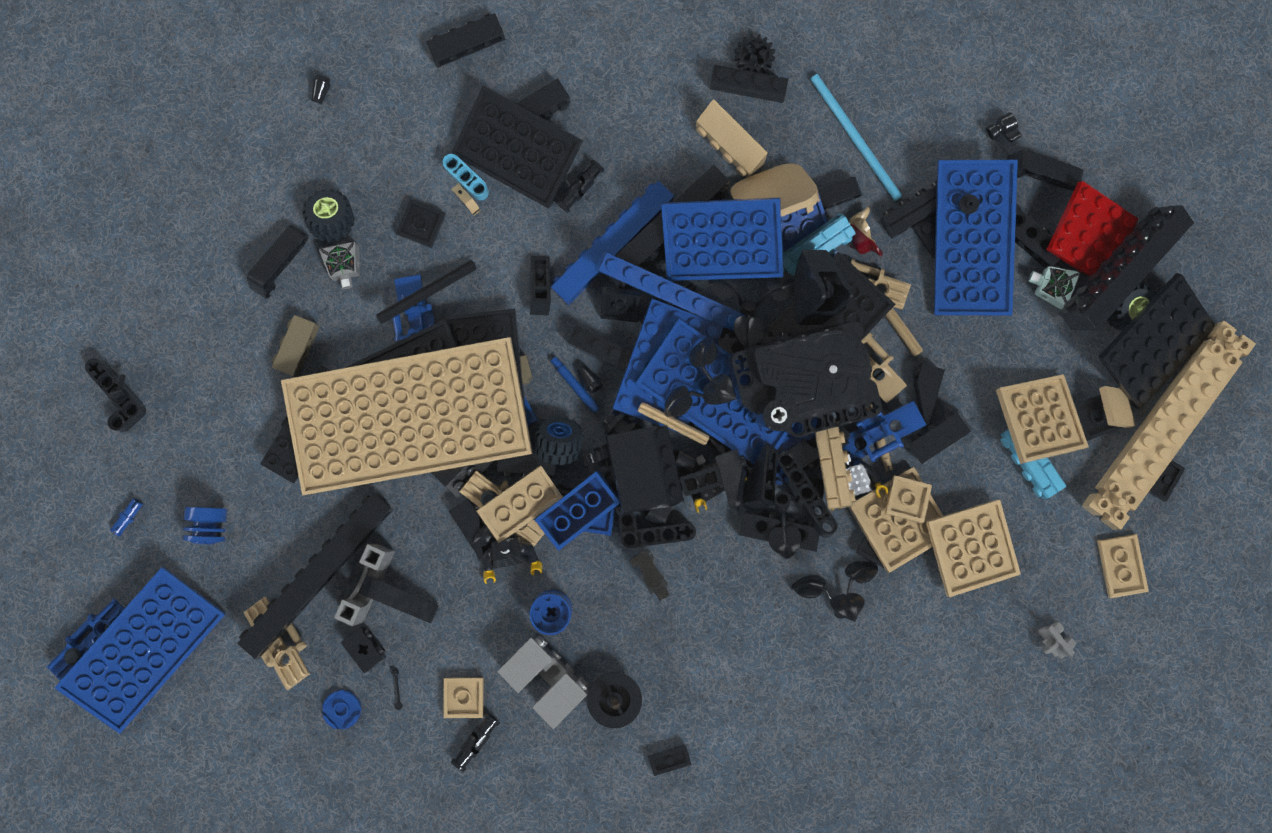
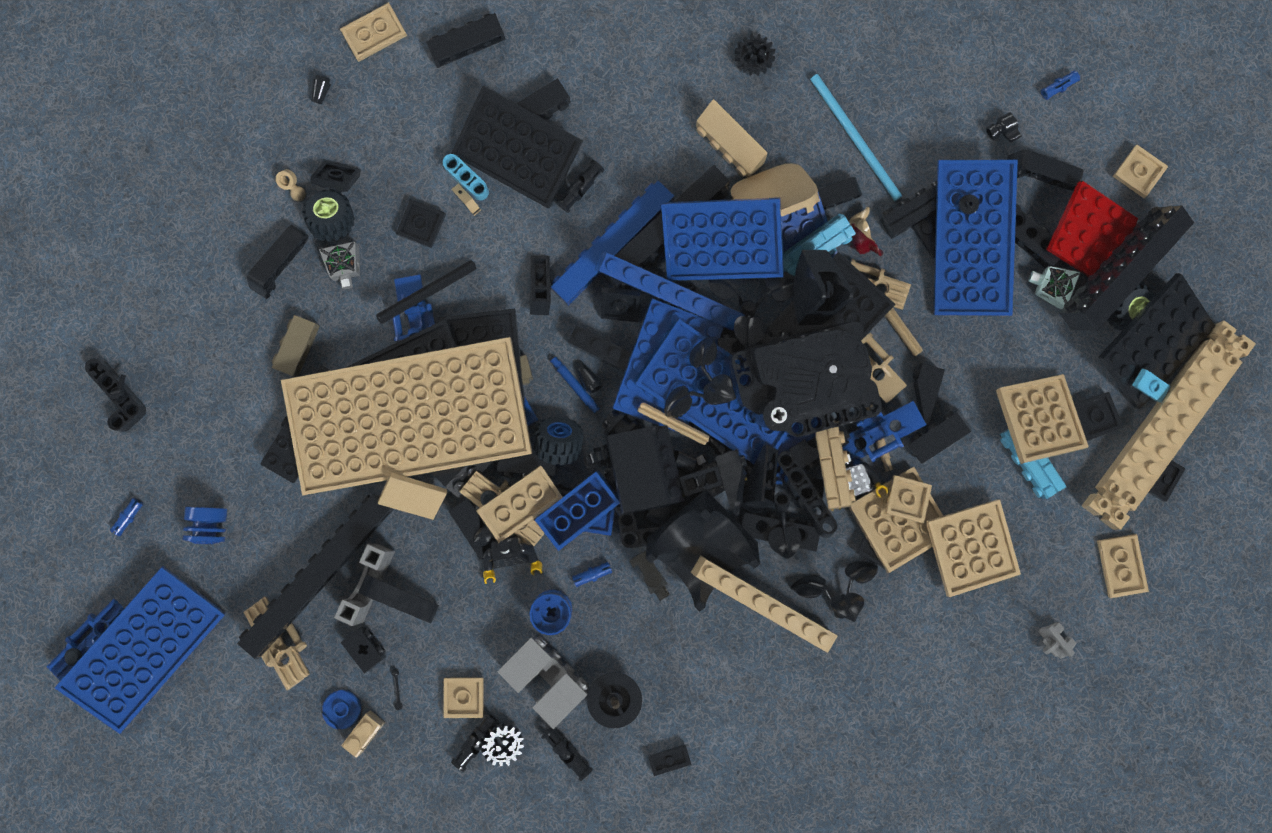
black brick [710,65,789,103] -> none
tan tile [1099,386,1135,428] -> none
none -> tan plate [276,169,306,201]
none -> black plate [310,161,361,192]
none -> tan tile [340,2,407,62]
none -> tan brick [341,711,385,758]
none -> tan tile [378,473,447,520]
none -> gear [480,723,524,767]
none -> black piece [541,727,593,781]
none -> blue pin [572,561,613,587]
none -> black piece [646,489,760,612]
none -> tan brick [691,556,837,653]
none -> blue pin [1041,70,1080,100]
none -> tan plate [1113,145,1168,198]
none -> medium azure plate [1132,368,1171,403]

